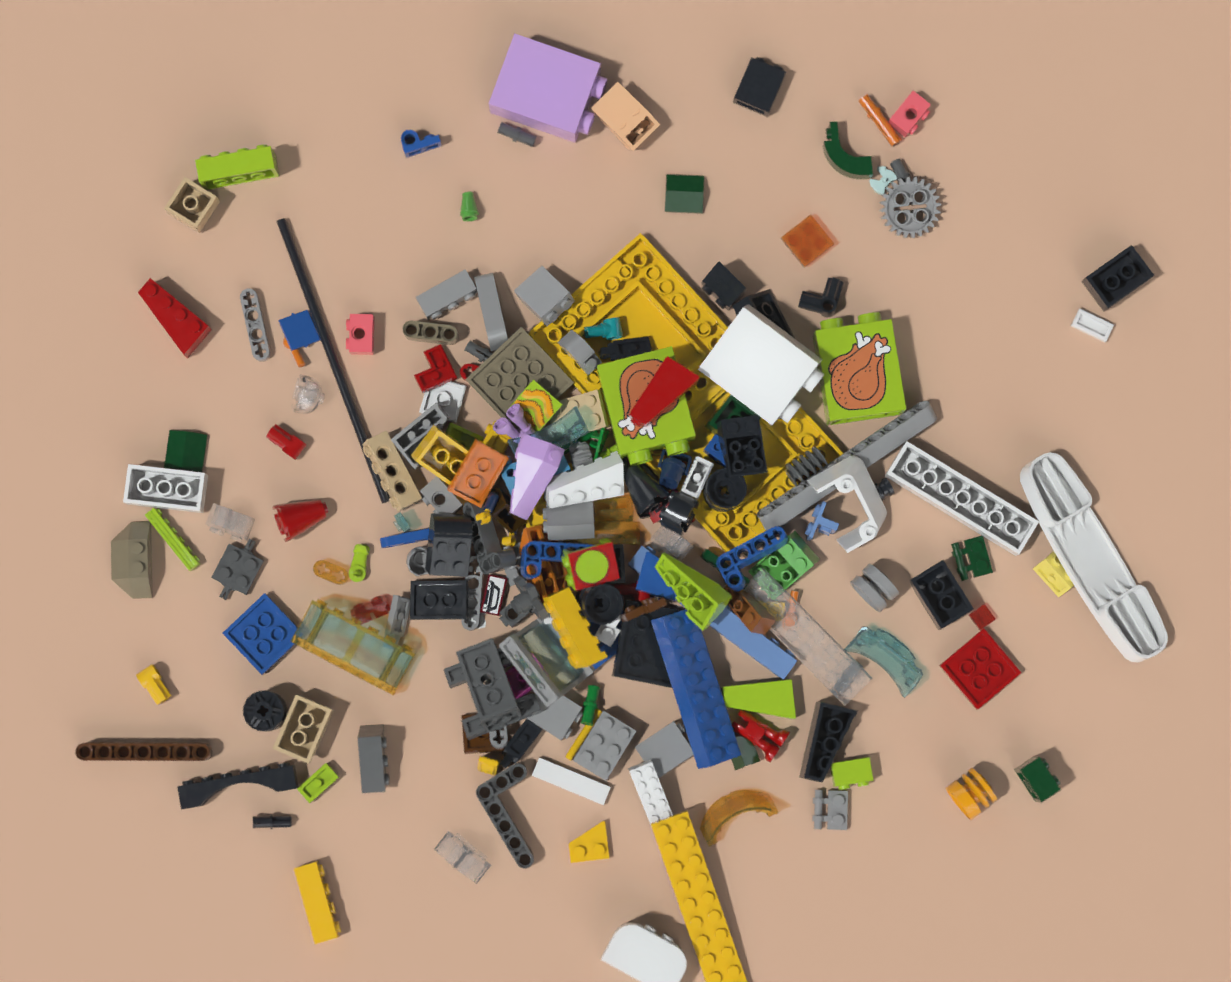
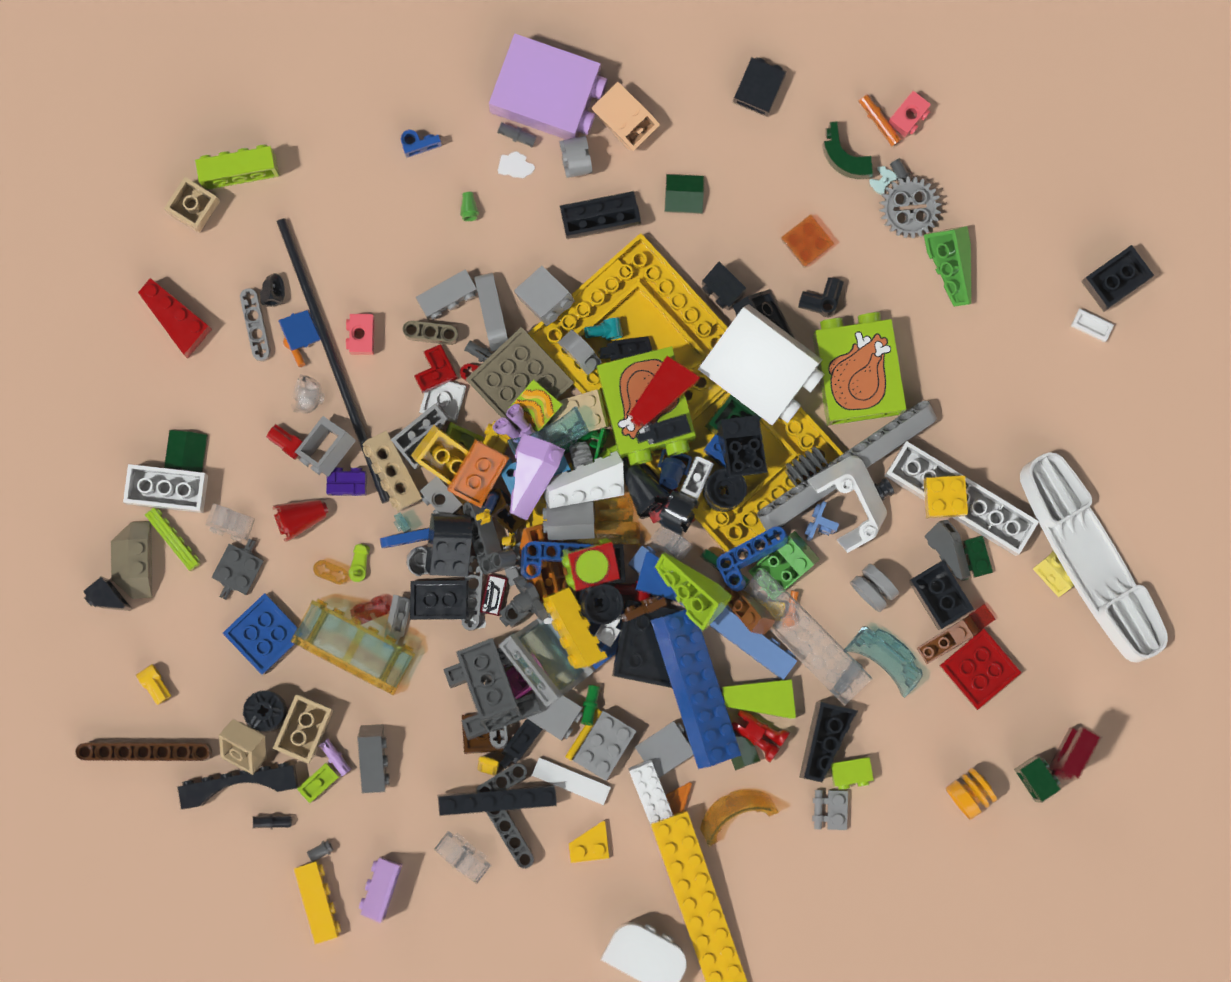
none -> black slope [83,576,133,611]
none -> tan brick [219,719,266,775]
none -> black rock [260,273,285,307]
none -> light grey window [295,416,356,477]
none -> dark grey pin [307,840,333,862]
none -> lavender pin [319,738,351,776]
none -> dark purple brick [326,468,367,496]
none -> lavender slope [359,857,403,923]
none -> black arch [438,785,557,816]
none -> white sticker [498,151,535,178]
none -> light grey brick [559,136,592,178]
none -> black brick [560,191,641,239]
none -> black hinge [636,414,691,445]
none -> orange tile [665,782,692,815]
none -> dark orange slope [917,616,980,664]
none -> yellow brick [923,475,968,518]
none -> bright green wedge [924,226,971,307]
none -> dark grey slope [924,520,970,580]
none -> dark red arch [1049,727,1101,780]

